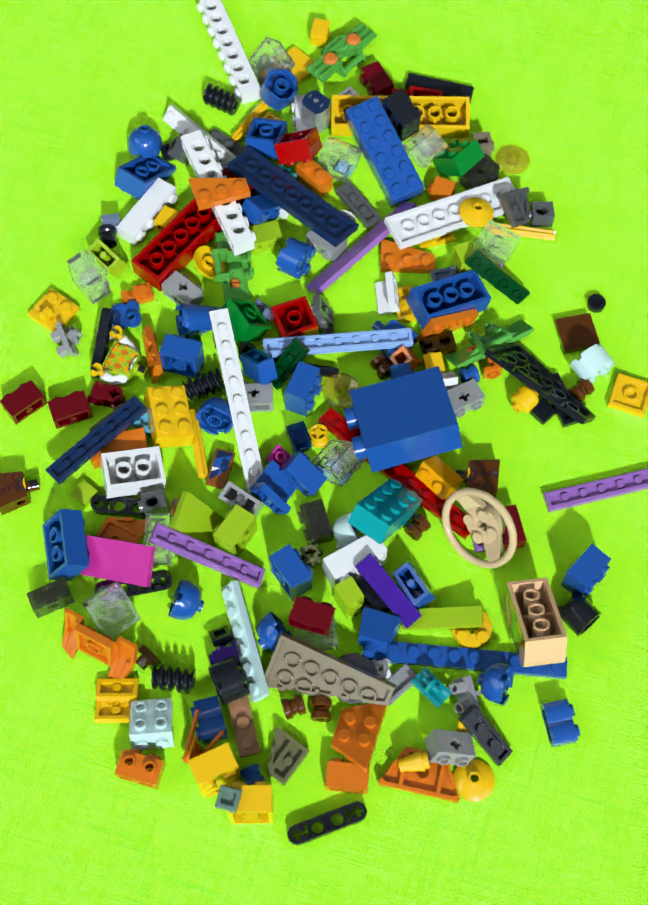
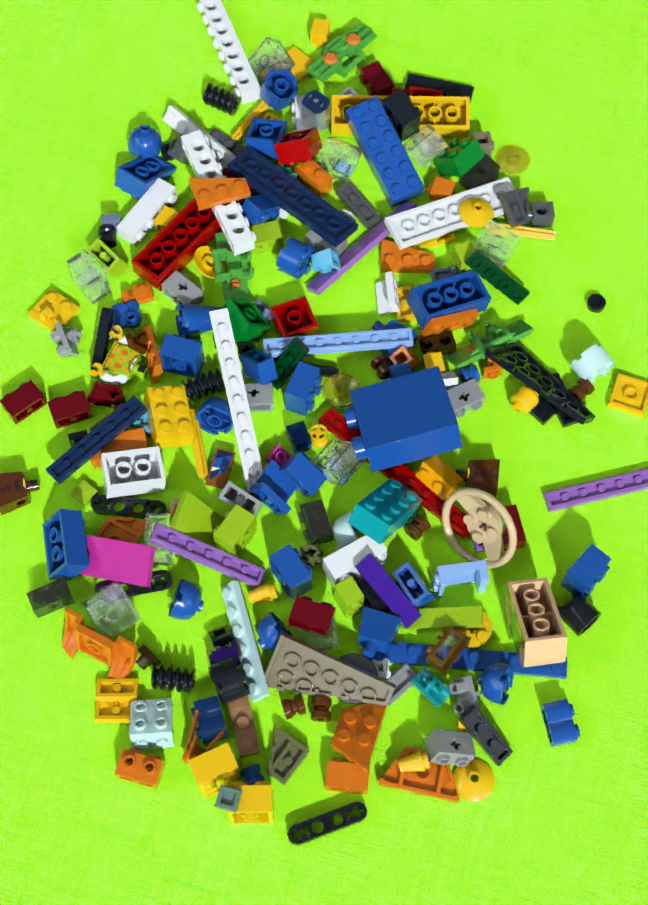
dark grey brick [138,488,169,518] -> none
flat silver wing [311,294,334,334] -> none
reddish brown tile [554,313,600,354] -> none
none -> black plate [68,430,88,447]
none -> reddish brown tile [125,329,149,355]
none -> yellow cone [248,582,279,603]
none -> medium azure brick [311,248,341,273]
none -> pearl gold window [425,625,471,676]
none -> light blue panel [432,560,489,598]

